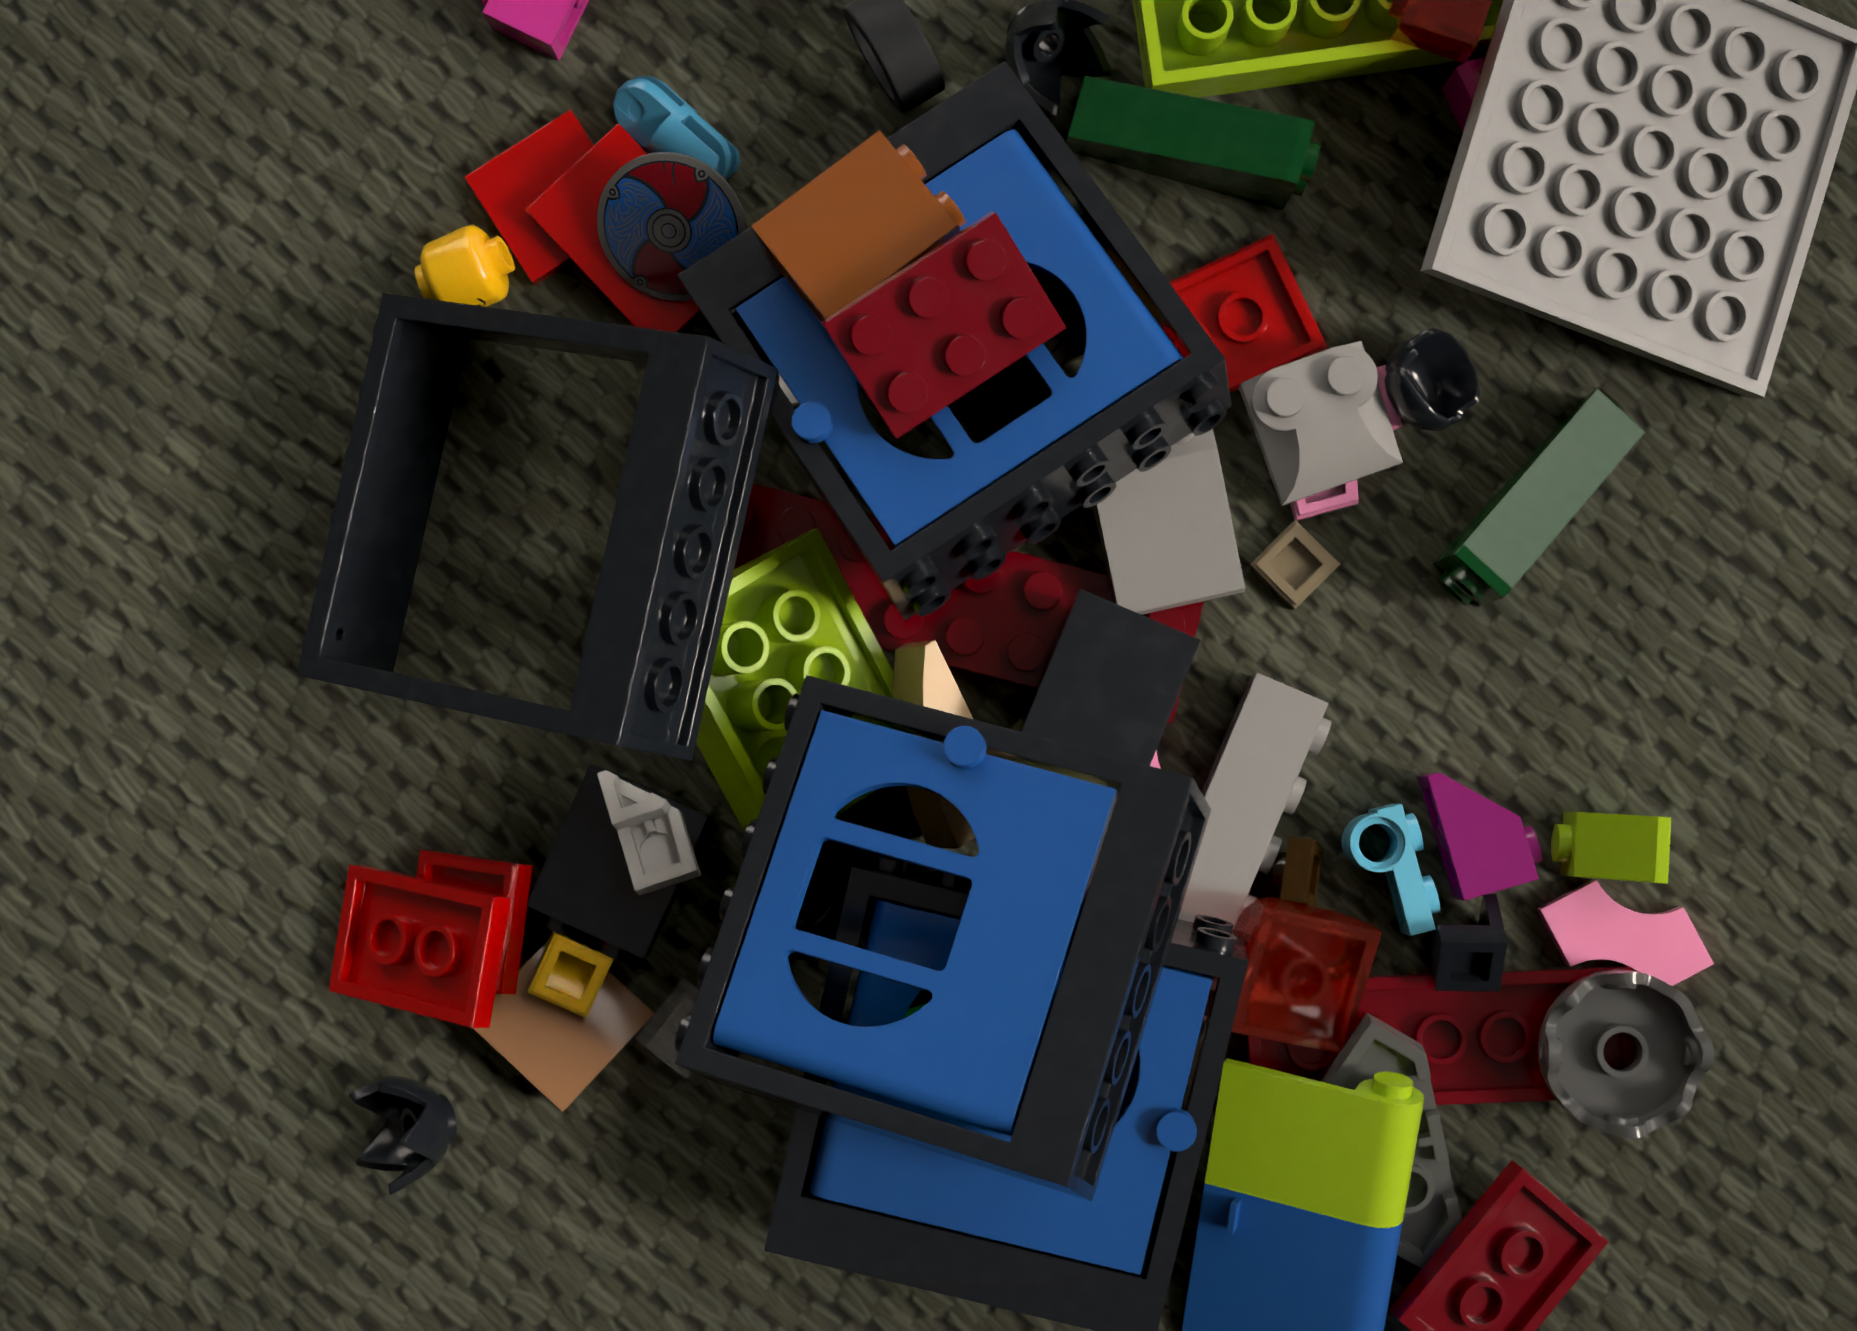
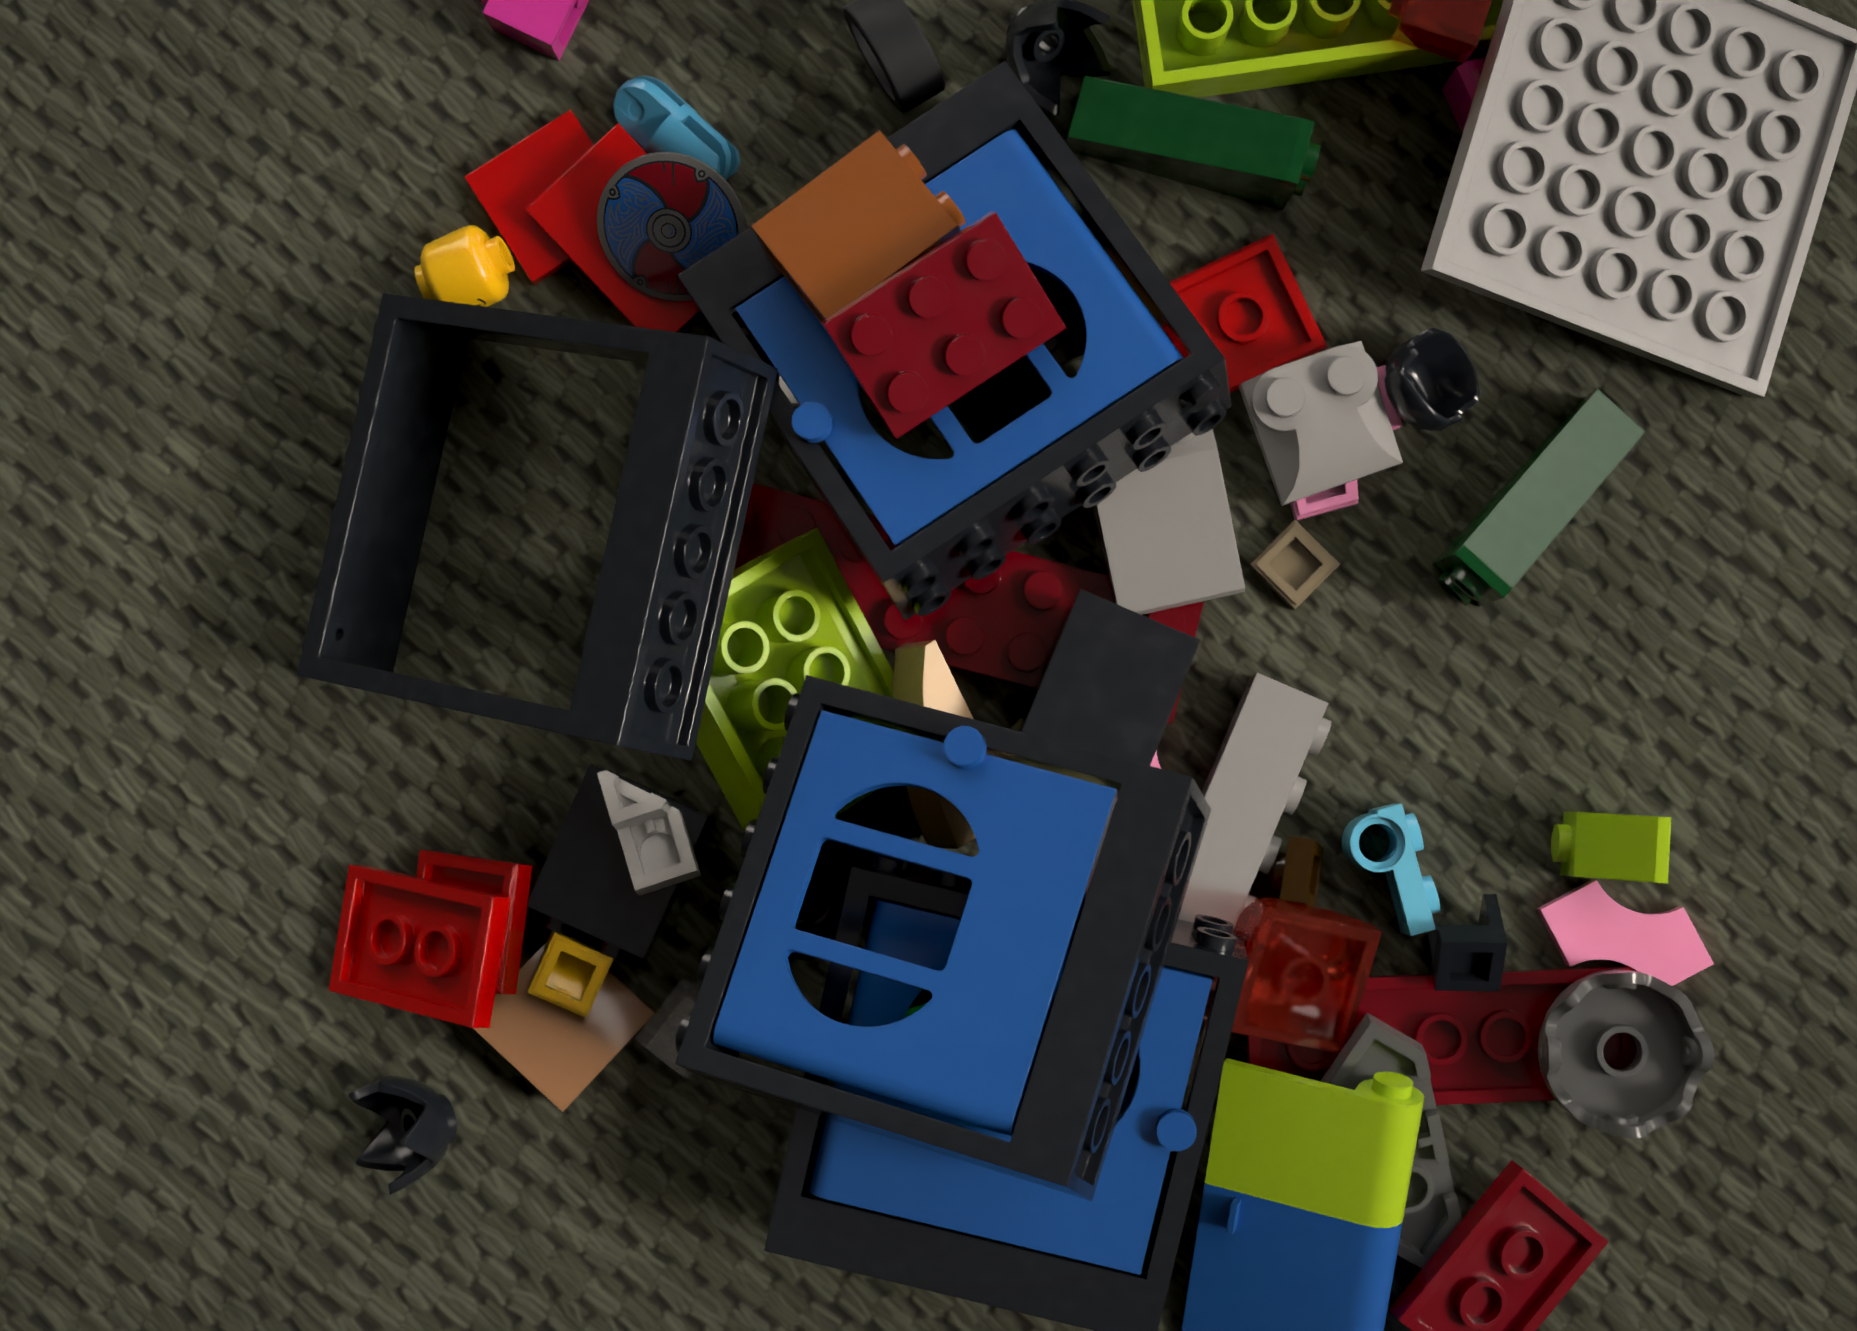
magenta slope [1417,772,1542,901] -> none

